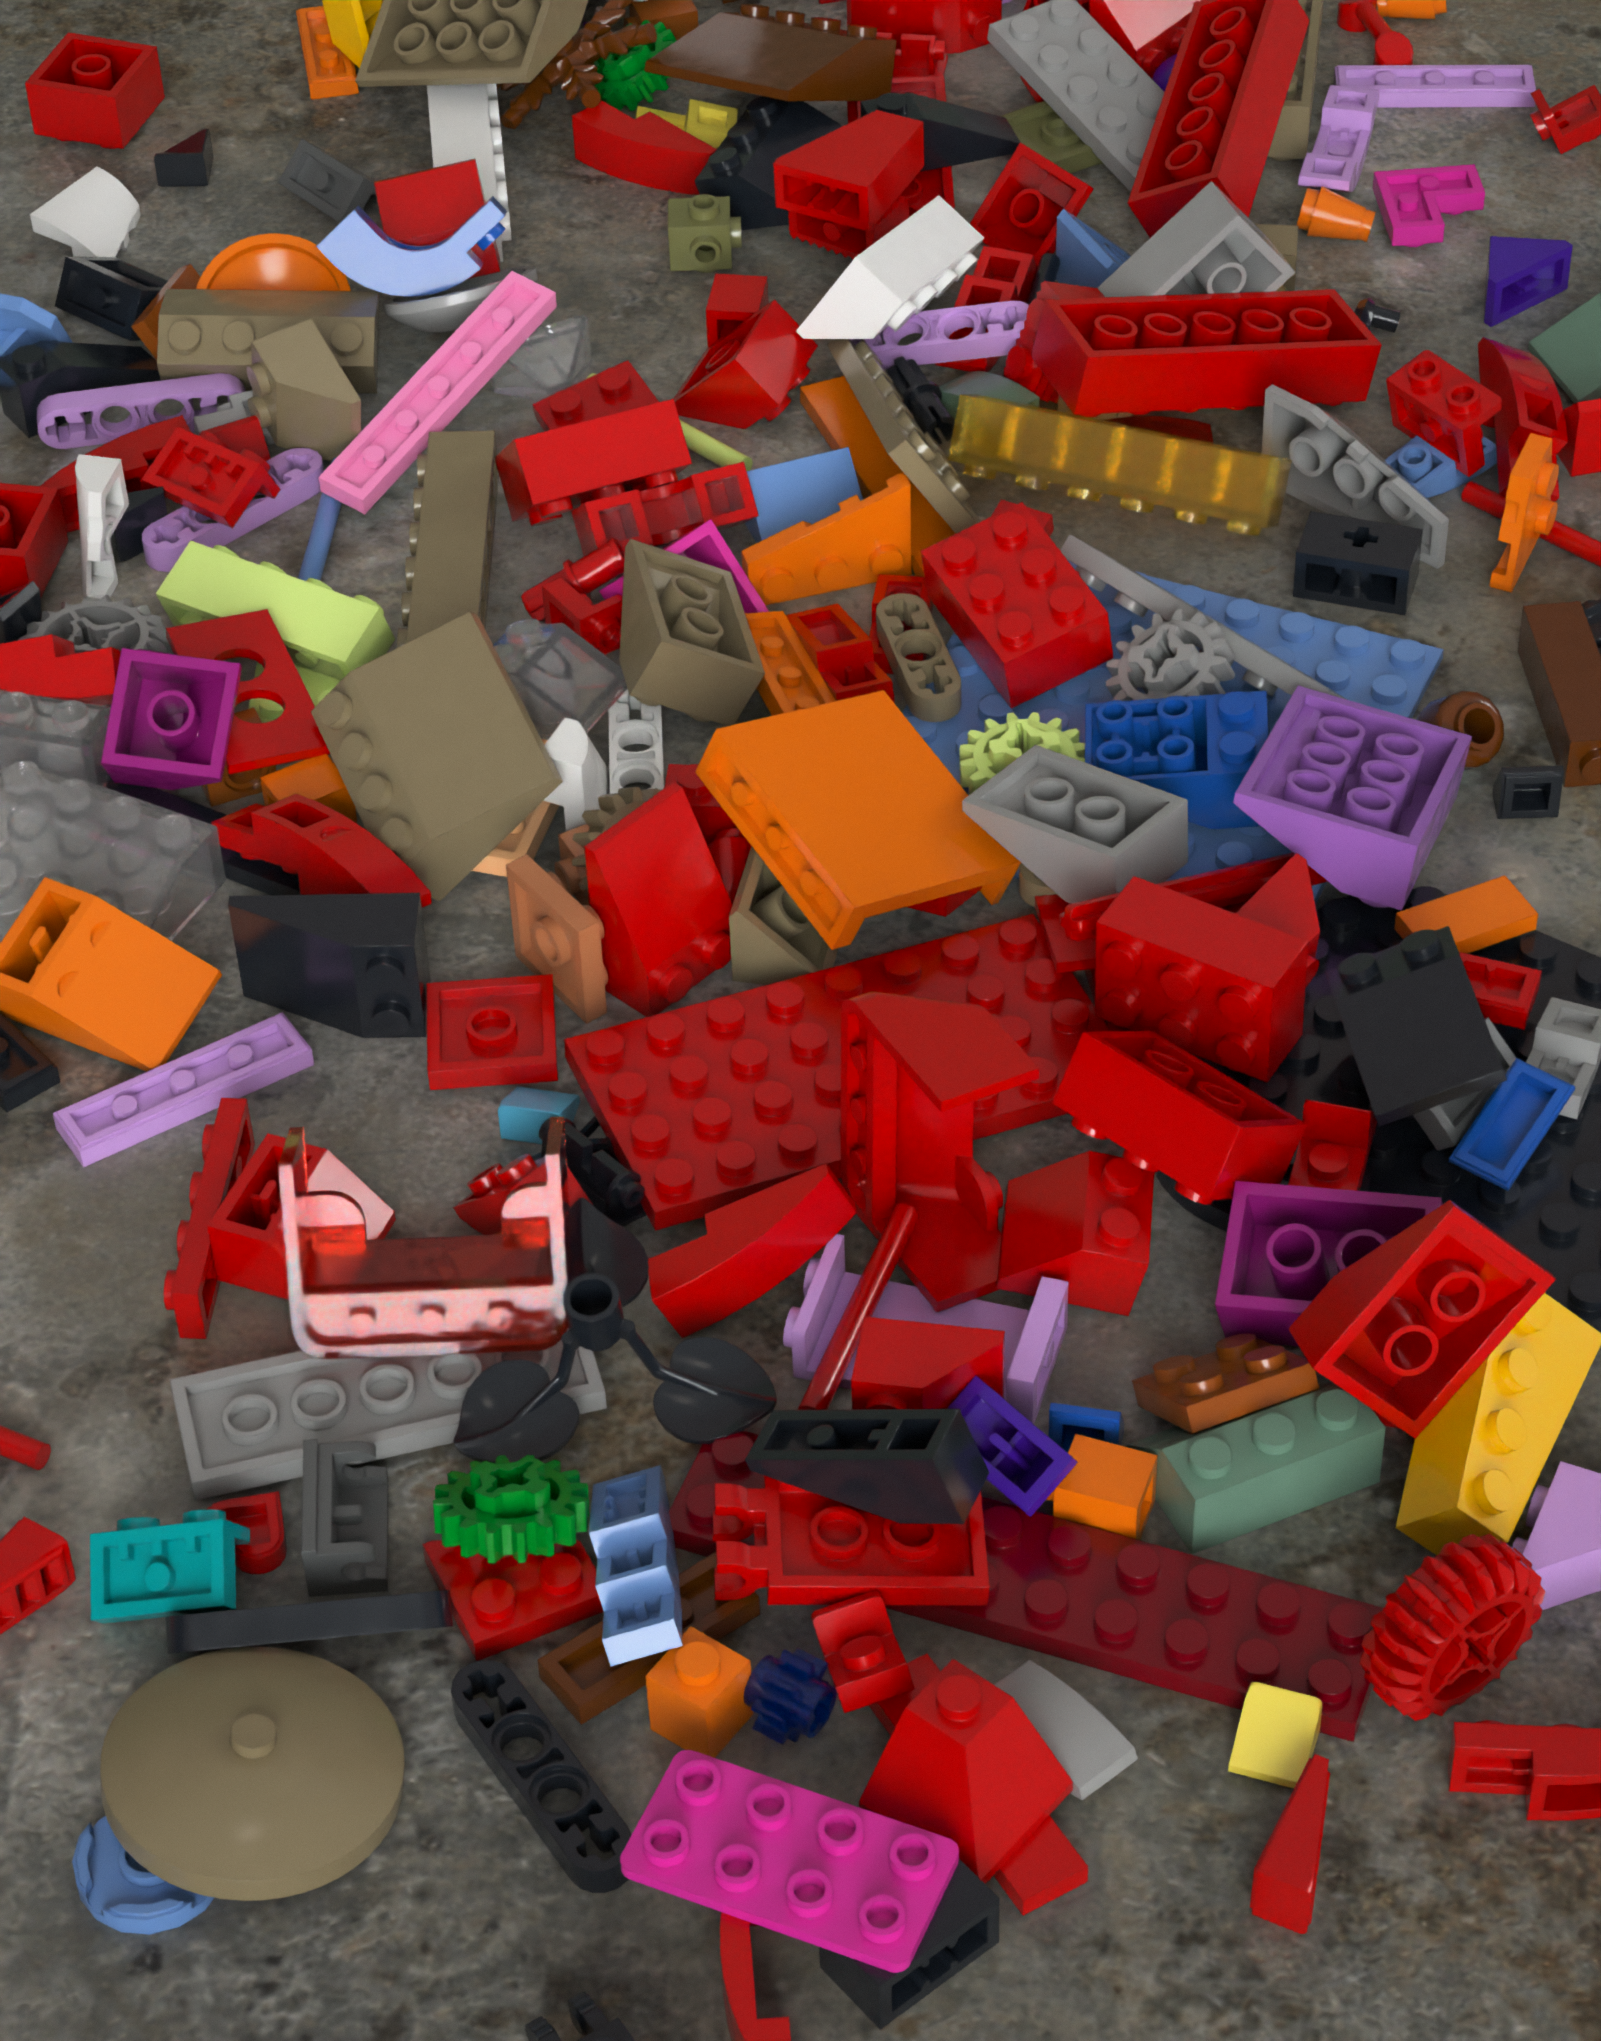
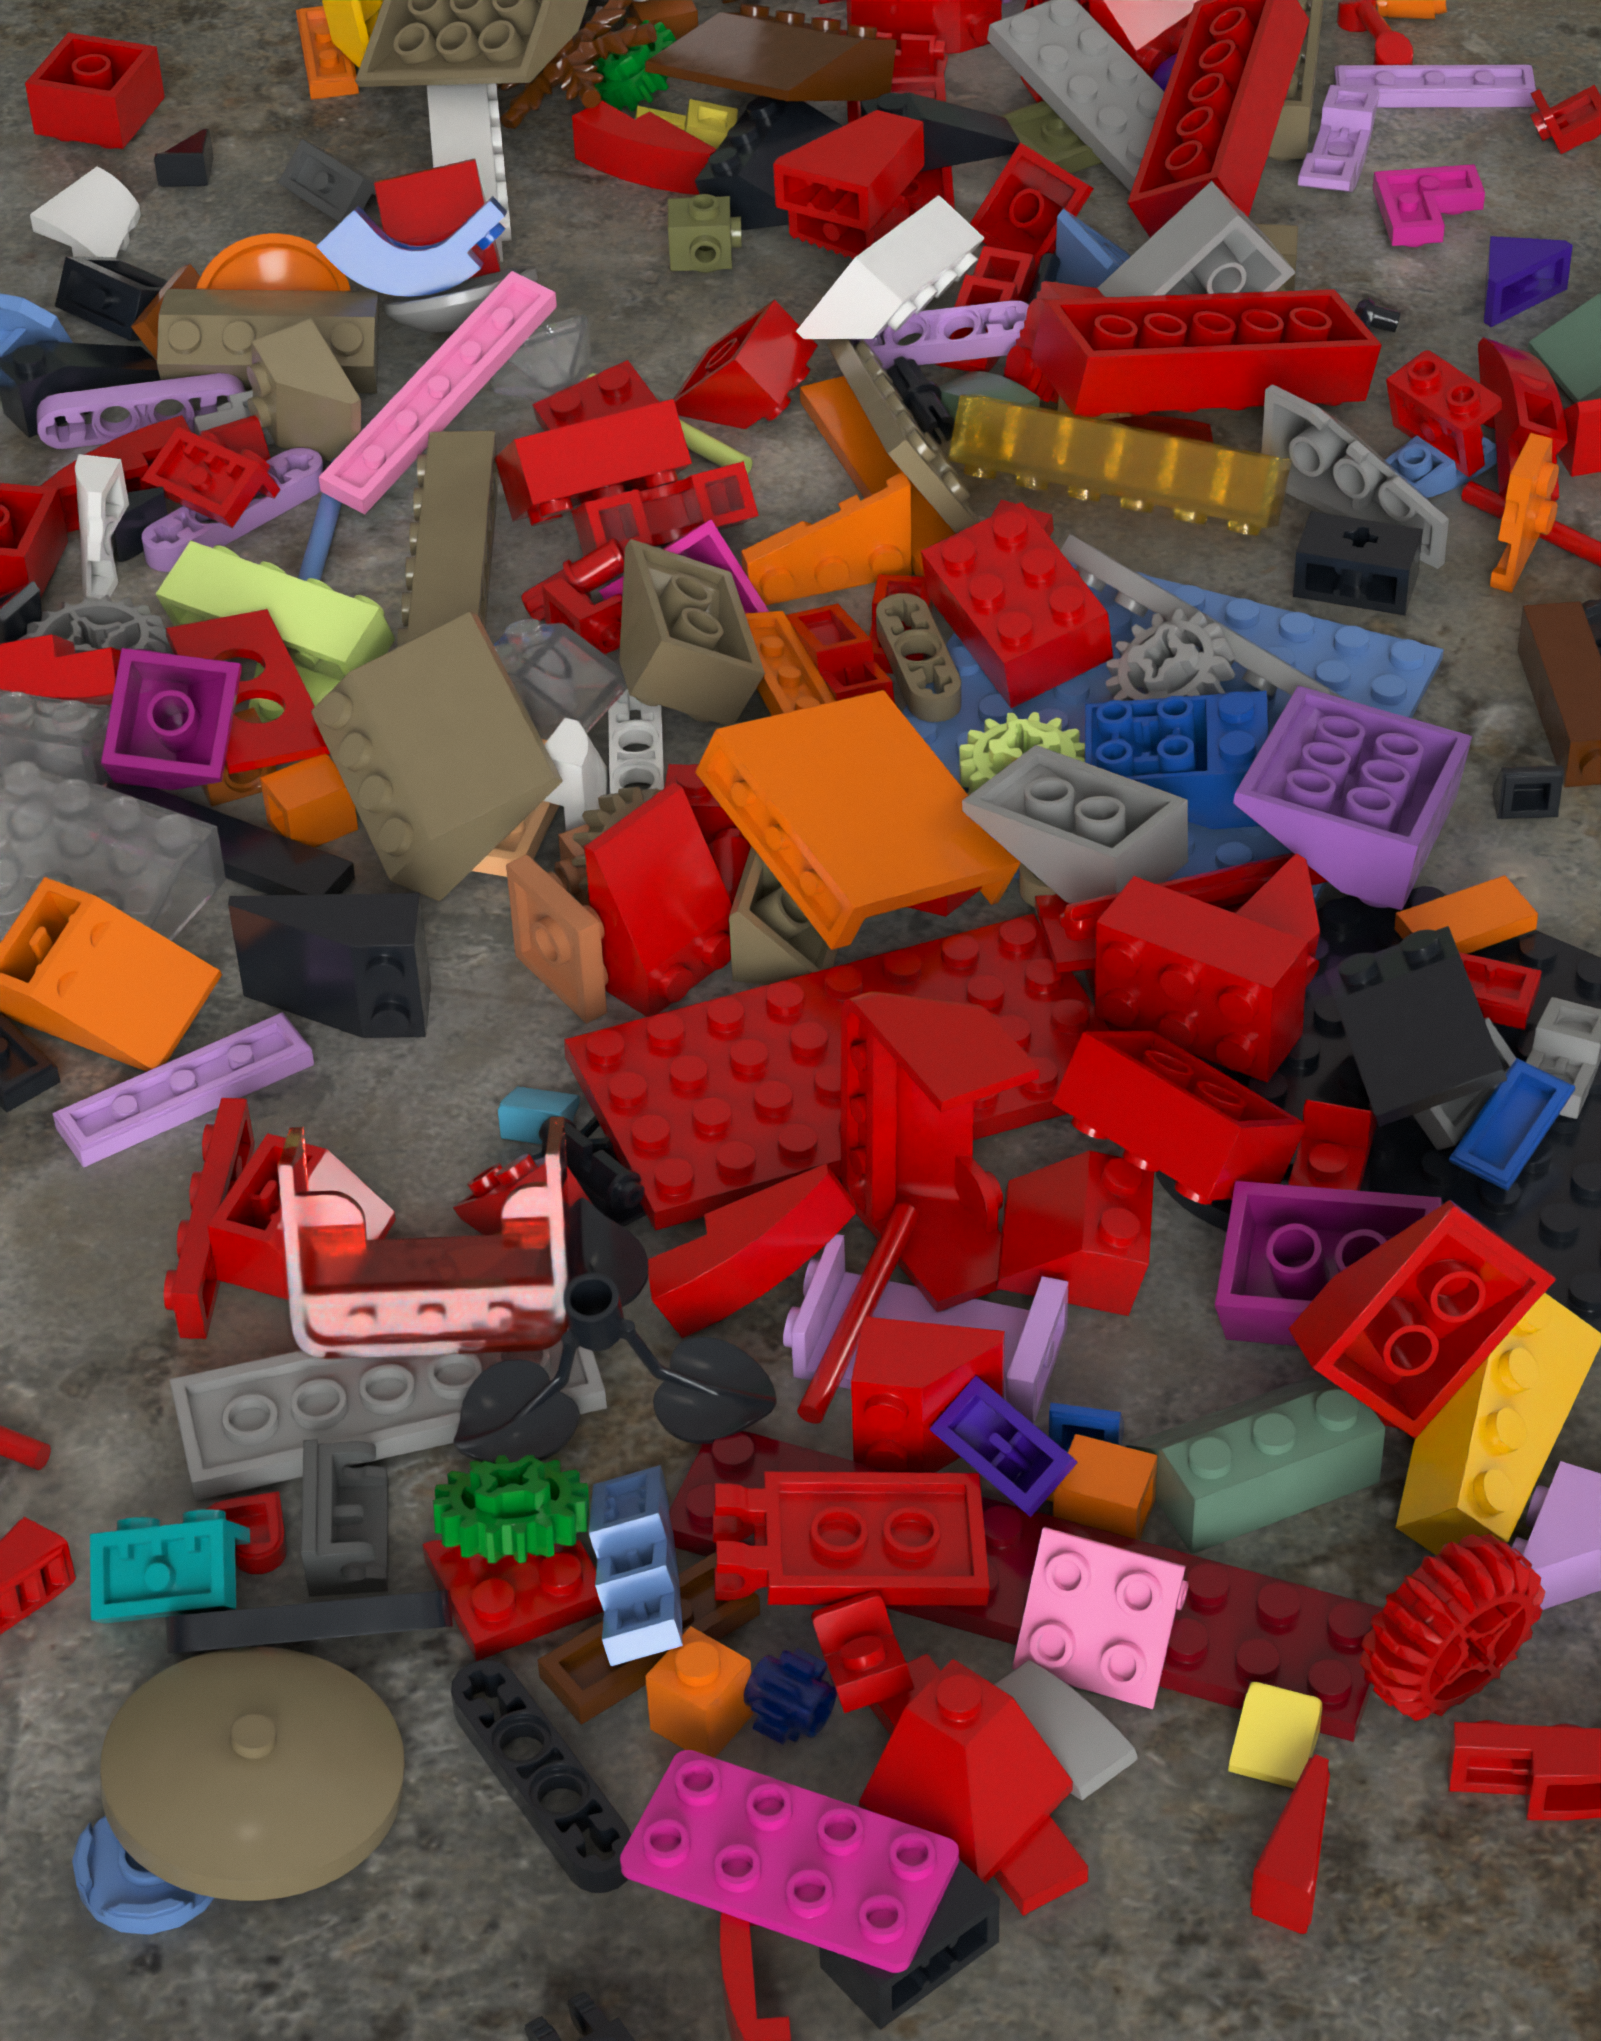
red slope [212,794,432,908] -> none
red plate [427,974,558,1090] -> none
red brick [706,273,769,347] -> none
medium blue slope [745,447,863,543] -> none
black slope [745,1409,989,1524] -> none
dark orange plate [1132,1333,1319,1434] -> none
orange cone [1297,186,1376,242] -> none
reddish brown head [1417,691,1504,771] -> none
none -> bright pink hinge [1012,1527,1188,1709]

